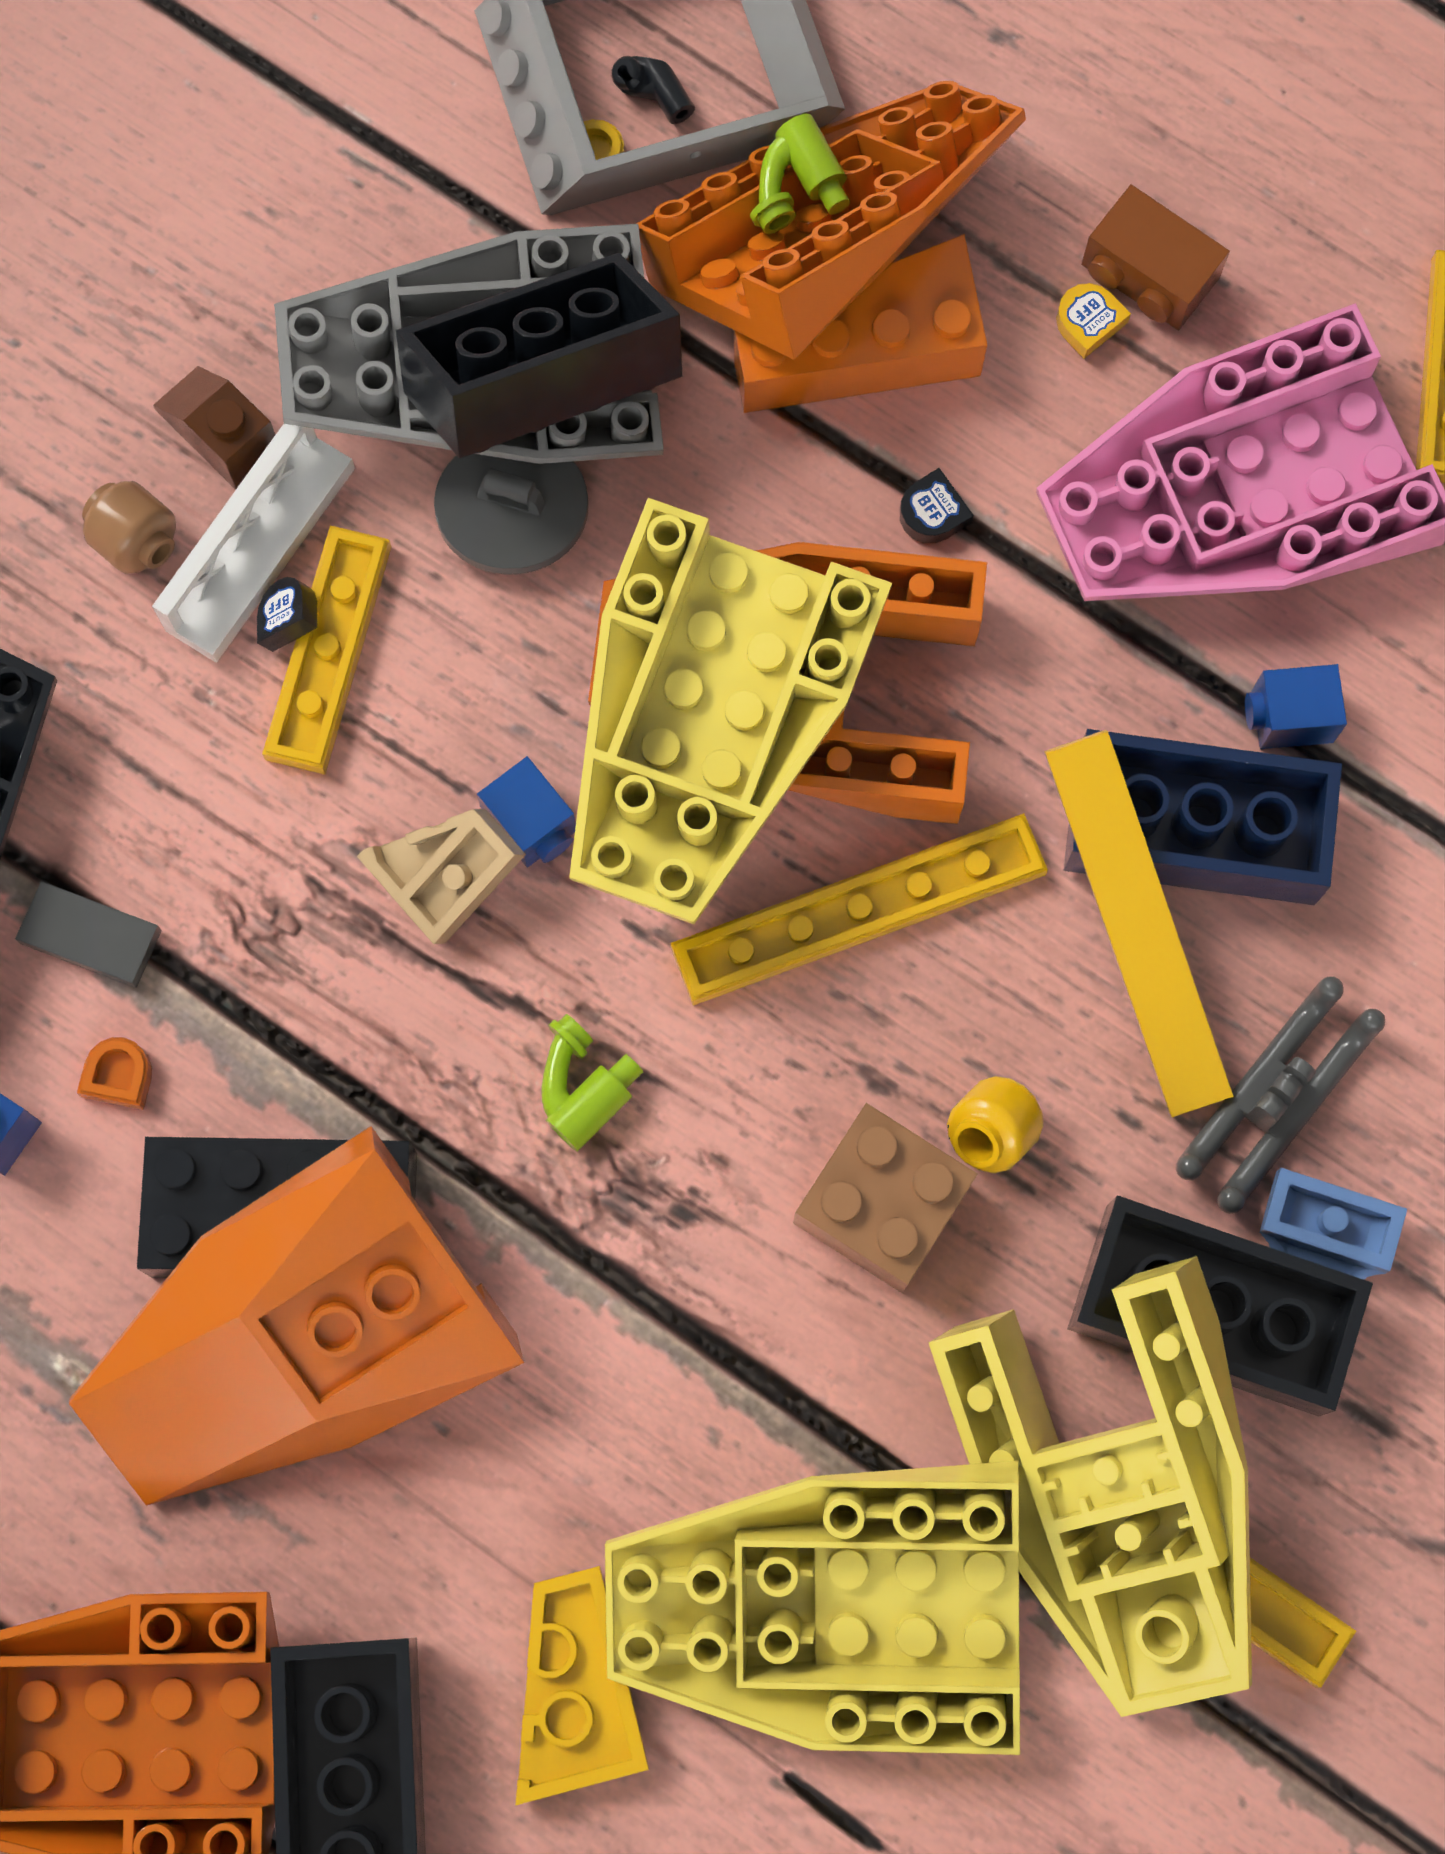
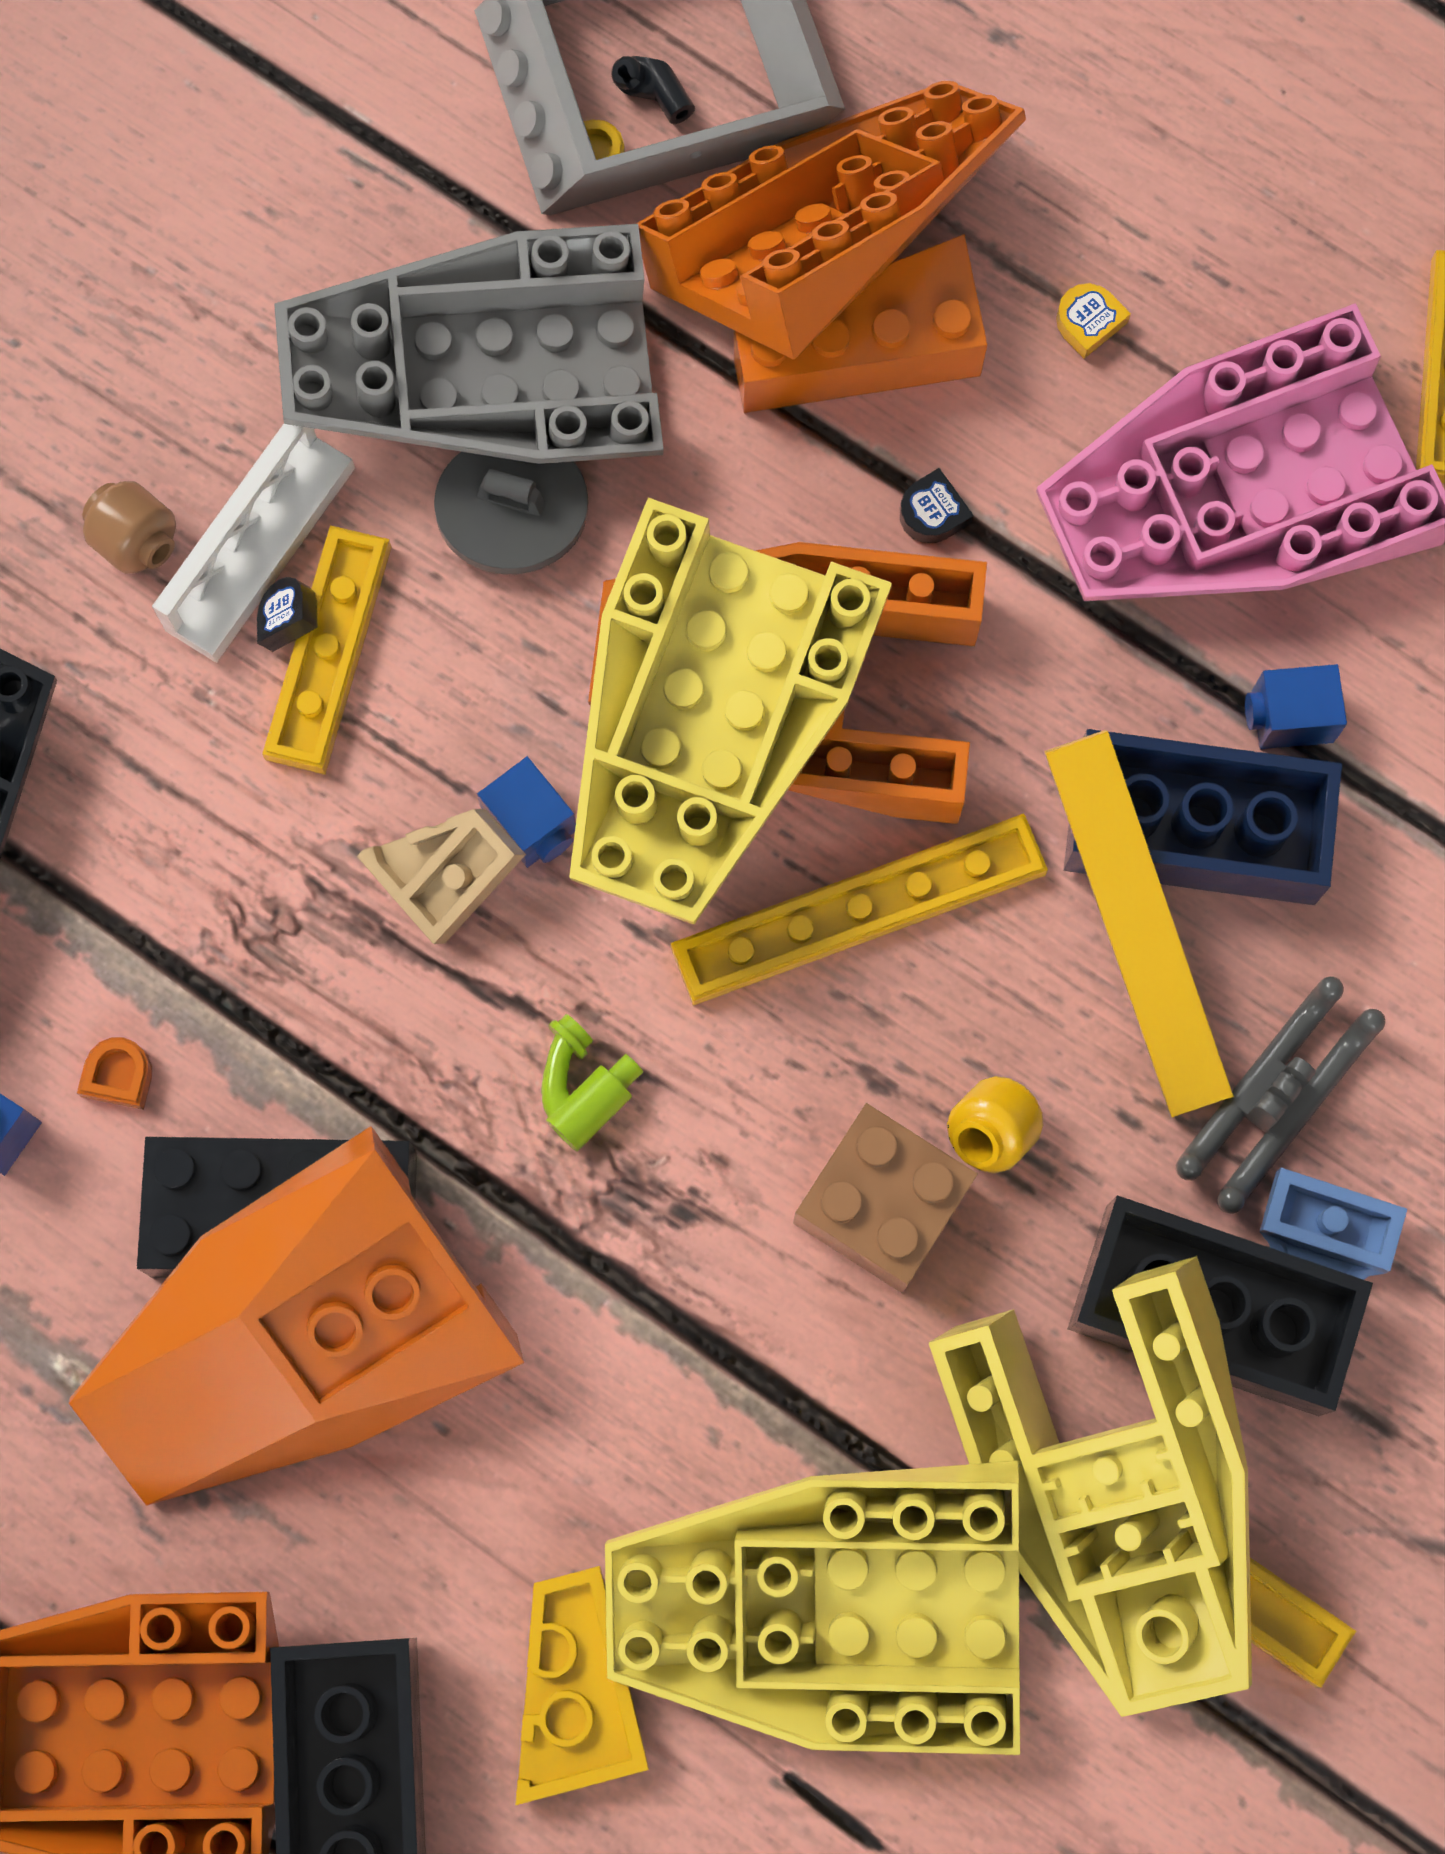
dark grey tile [15,881,162,988] -> none
reddish brown slope [153,366,276,490] -> none
black brick [396,252,682,459] -> none
lime plant [750,113,850,234] -> none
dark orange brick [1081,184,1230,331] -> none

